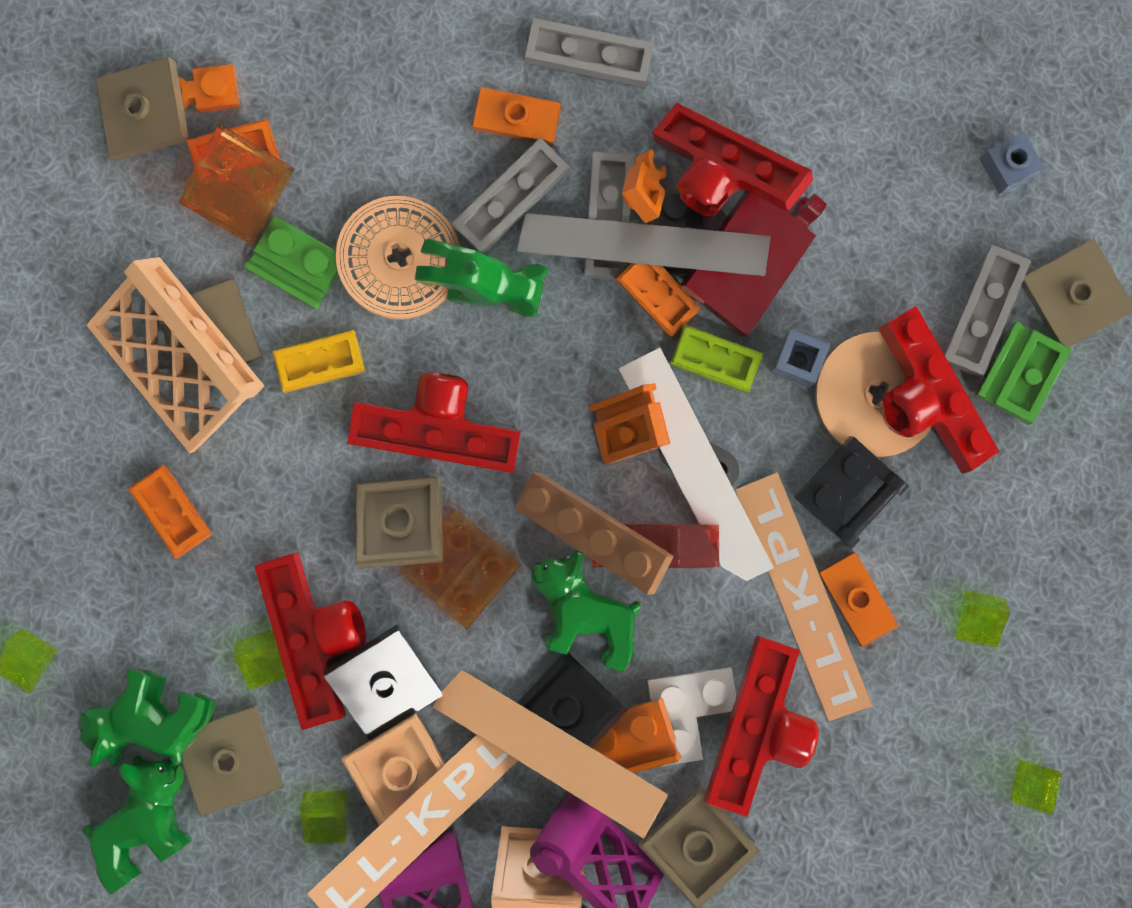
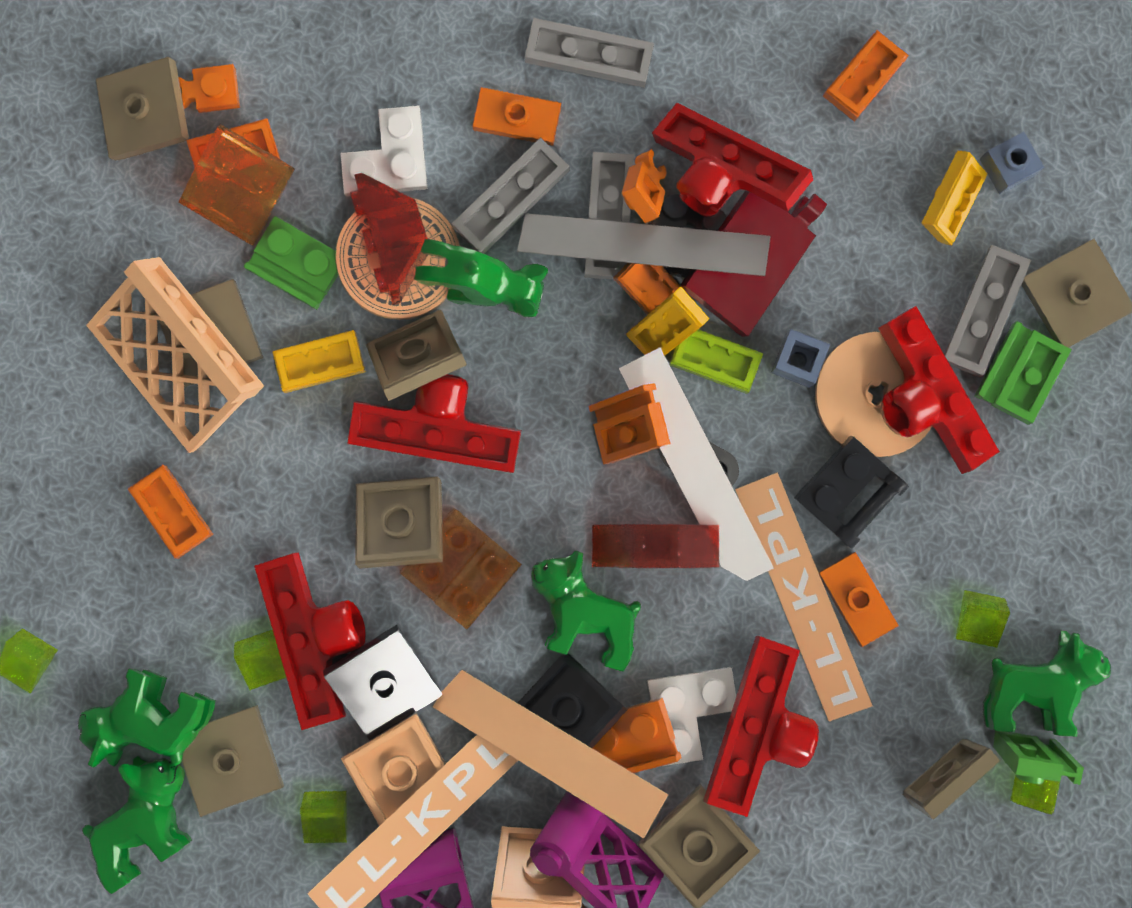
medium nougat plate [514,472,674,595] -> none
none -> white plate [341,106,428,197]
none -> clear red slope [350,173,428,305]
none -> dark tan plate [366,310,467,401]
none -> yellow plate [626,287,710,356]
none -> orange plate [823,30,909,122]
none -> dark tan plate [902,739,1000,820]
none -> yellow plate [921,150,987,246]
none -> green animal [983,630,1111,737]
none -> bright green plate [993,731,1084,785]

